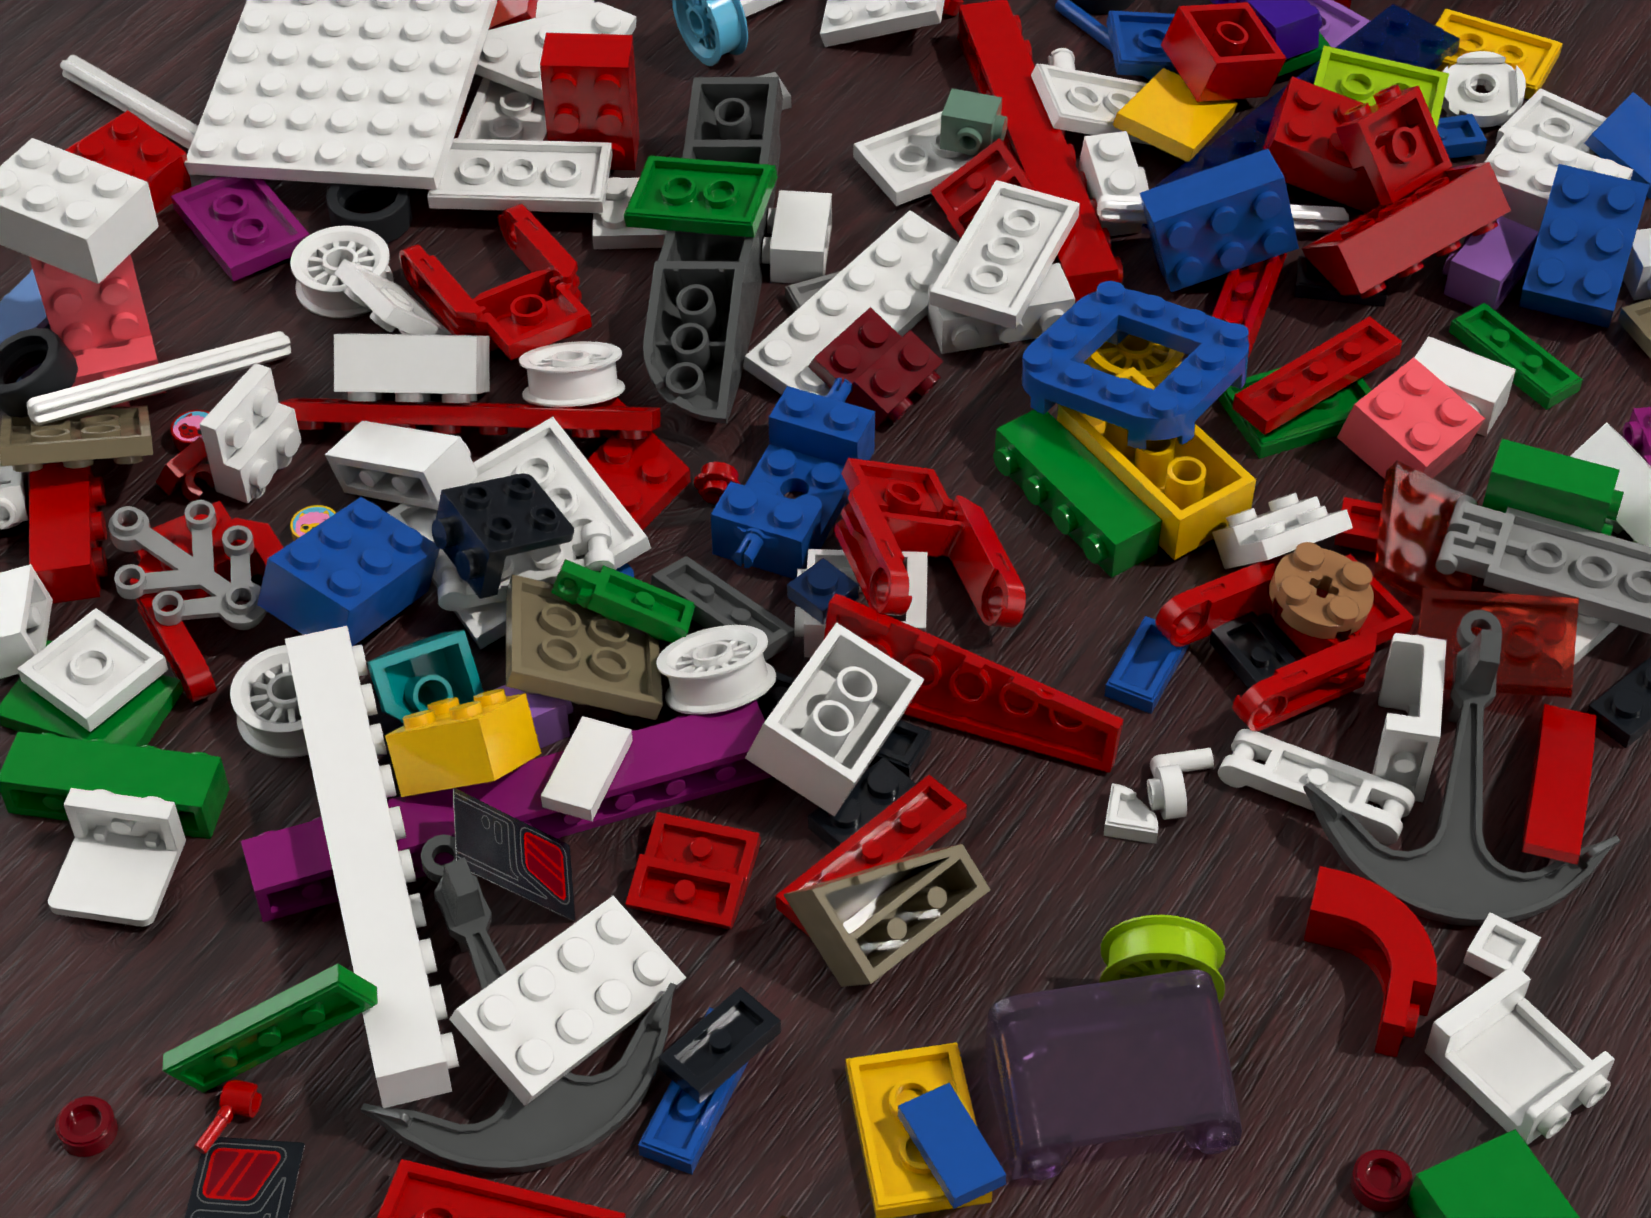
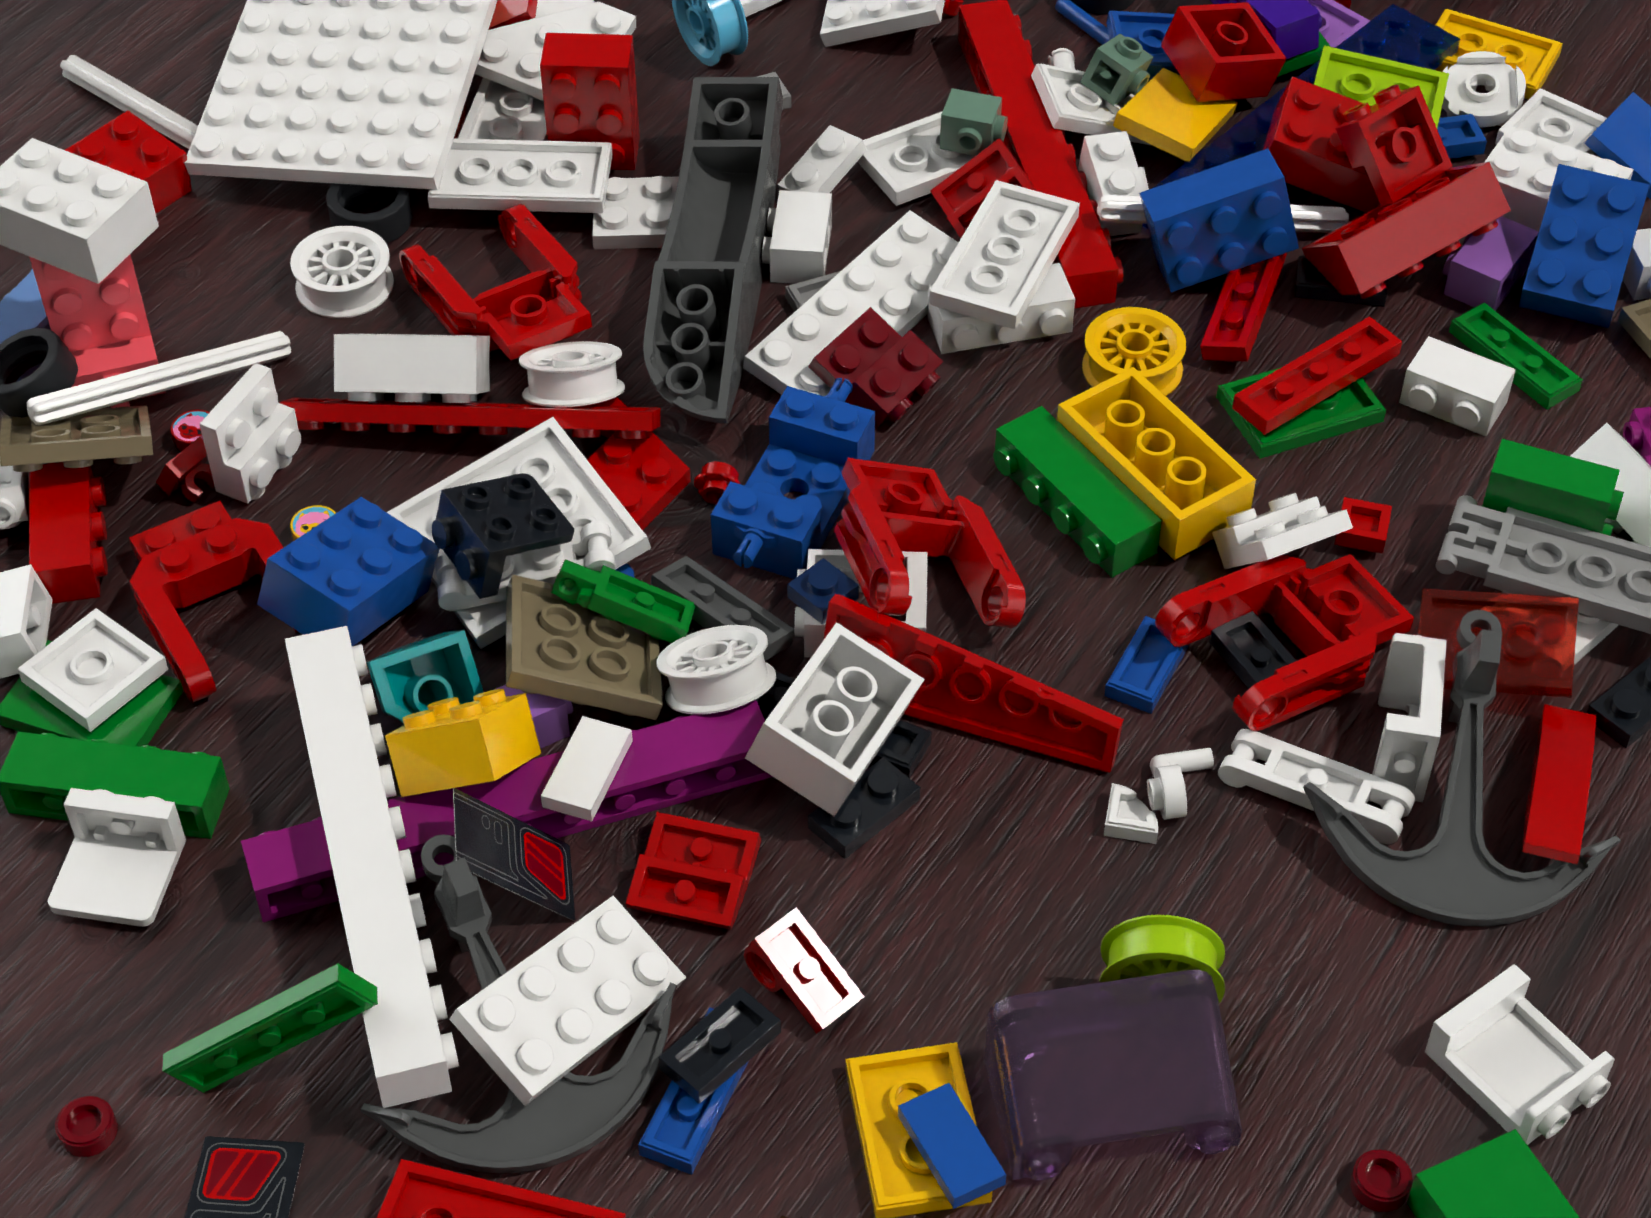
light grey plant [108,500,267,630] -> none
magenta plate [171,176,310,282] -> none
red hand [194,1080,262,1154] -> none
white wheel [230,645,309,758] -> none
white brick [325,421,479,510] -> none
white plate [334,259,452,335] -> none
green tile [624,156,777,237] -> none
red plate [775,775,967,937] -> none
dark tan wedge [783,844,991,987] -> none
blue plate [1022,281,1249,450] -> none
medium nougat plate [1269,542,1374,639] -> none
red arch [1303,866,1437,1057] -> none
coral brick [1337,357,1485,499] -> none
clear red plate [1374,460,1479,619] -> none
white plate [1463,912,1541,978] -> none
none -> plate [744,907,864,1034]
none -> white plate [777,125,866,193]
none -> sand green brick [1080,34,1154,106]

